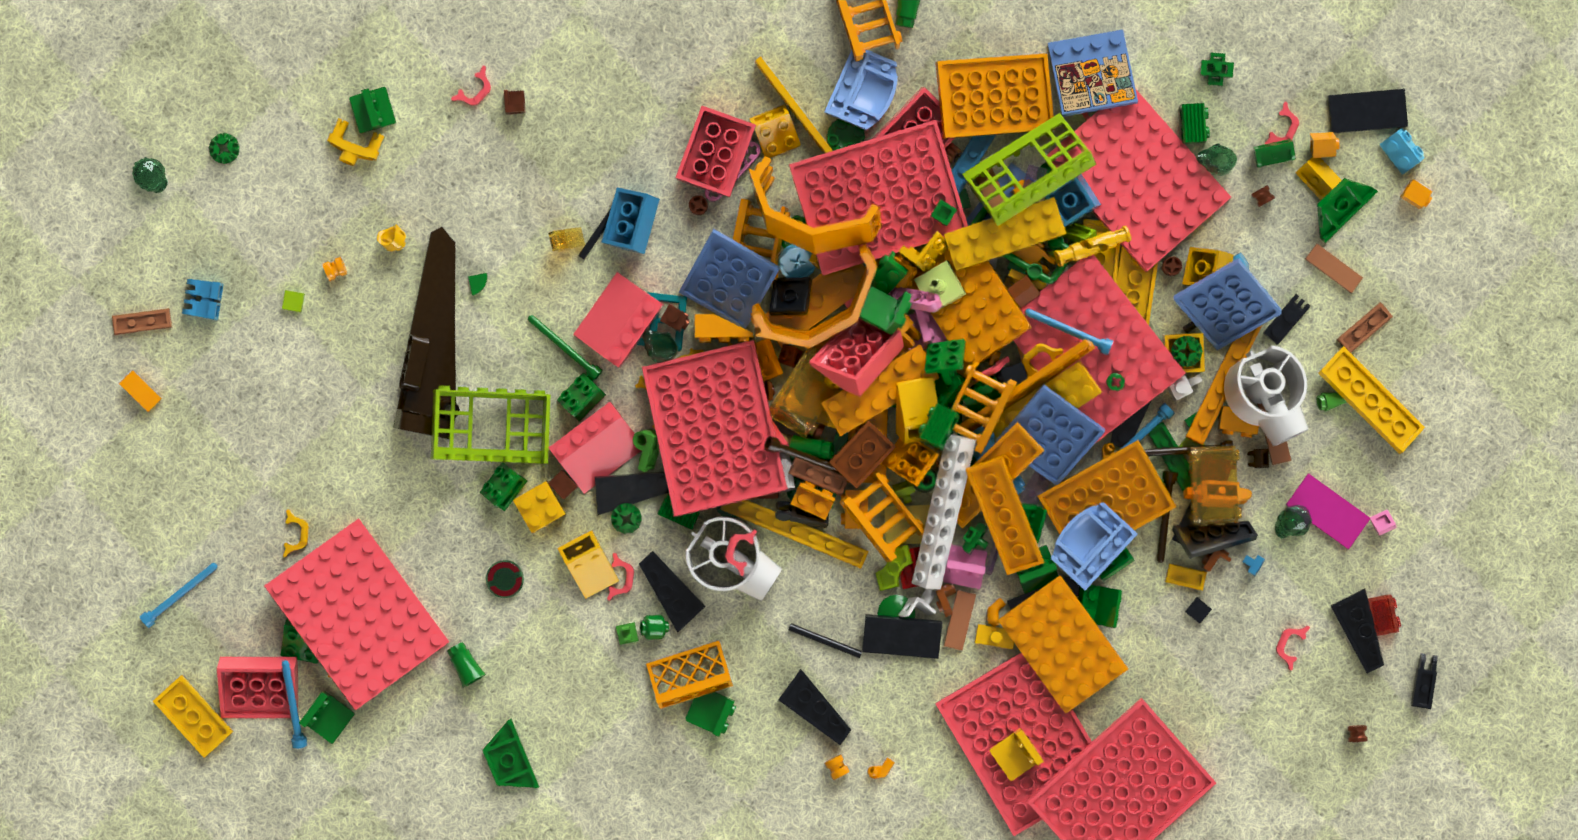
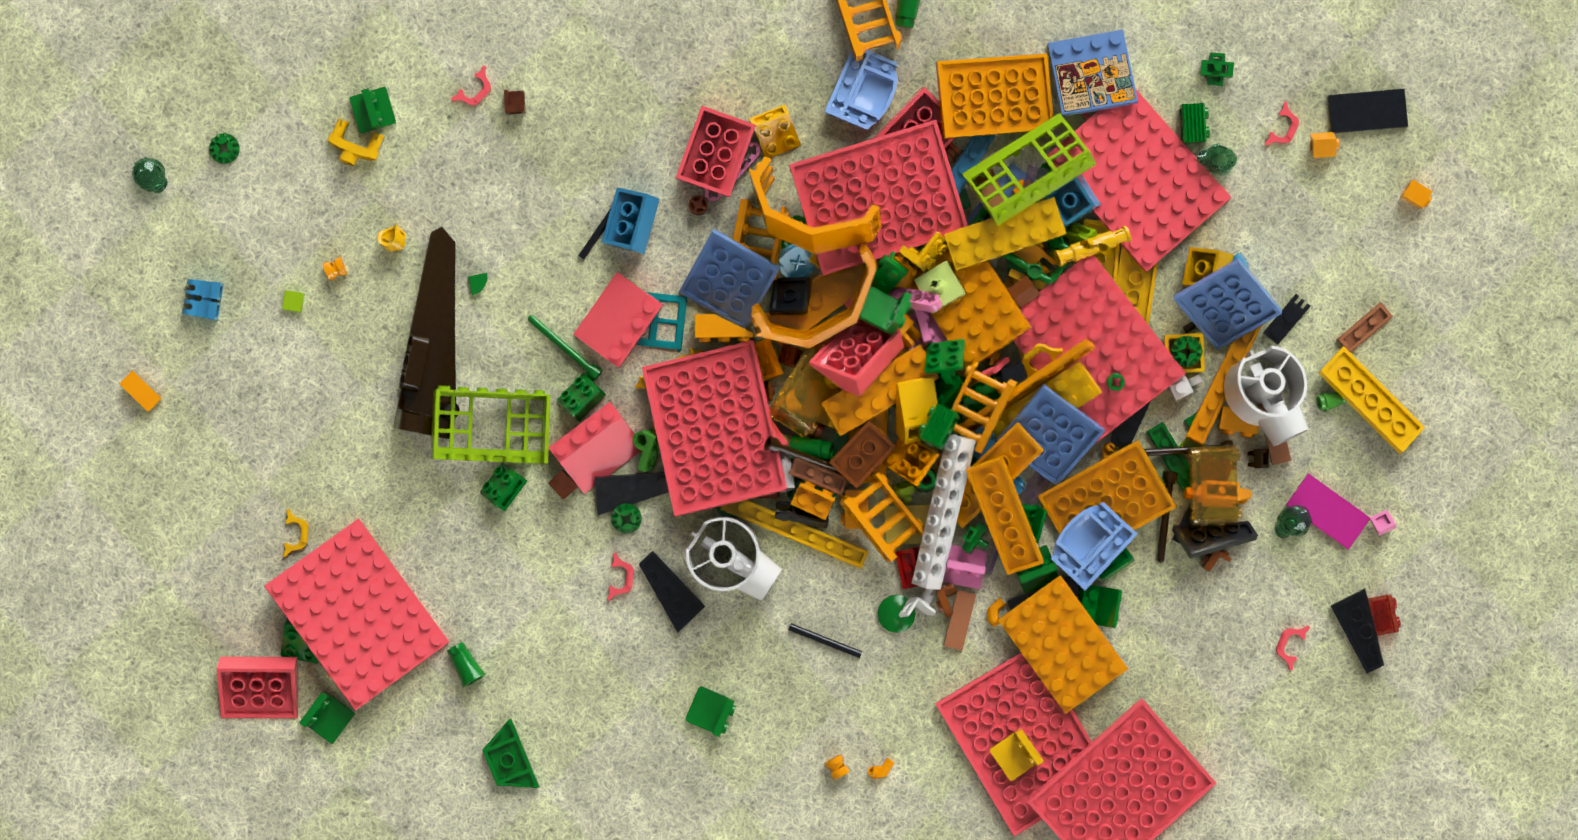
nougat tile [112,308,172,335] -> none
dark azure piece [139,563,218,628] -> none
yellow plate [153,675,234,758] -> none
dark azure piece [281,660,308,749] -> none
clear green tile [486,560,524,598] -> none
yellow brick [513,481,566,533] -> none
clear yellow slope [548,227,585,252] -> none
yellow slope [557,530,619,599] -> none
bright green tile [616,622,639,645] -> none
green head [640,614,669,640] -> none
clear green hair [643,330,678,363] -> none
light orange fence [646,641,733,709] -> none
green brick [657,493,701,530] -> none
copper bracket [660,304,691,332] -> none
coral helmet [725,529,757,576] -> none
yellow tile [755,56,833,154] -> none
black wing [778,669,851,745] -> none
green dish [827,119,865,150] -> none
black tile [862,614,942,659] -> none
lime tile [875,545,913,591] -> none
green plate [930,199,957,226] -> none
yellow tile [975,624,1014,649] -> none
dark azure piece [1025,309,1114,355] -> none
dark azure piece [1121,403,1175,449] -> none
copper wheel [1162,256,1182,276] -> none
yellow tile [1165,563,1207,591] -> none
black tile [1184,597,1212,624] -> none
dark azure tile [1243,555,1265,576] -> none
copper wheel [1251,185,1275,207] -> none
green hinge [1253,139,1296,168] -> none
yellow panel [1295,156,1342,200] -> none
nougat tile [1305,244,1363,293] -> none
green wing [1317,178,1378,243] -> none
copper wheel [1347,725,1368,742] -> none
medium azure bracket [1379,128,1424,175] -> none
black hinge [1411,653,1438,709] -> none

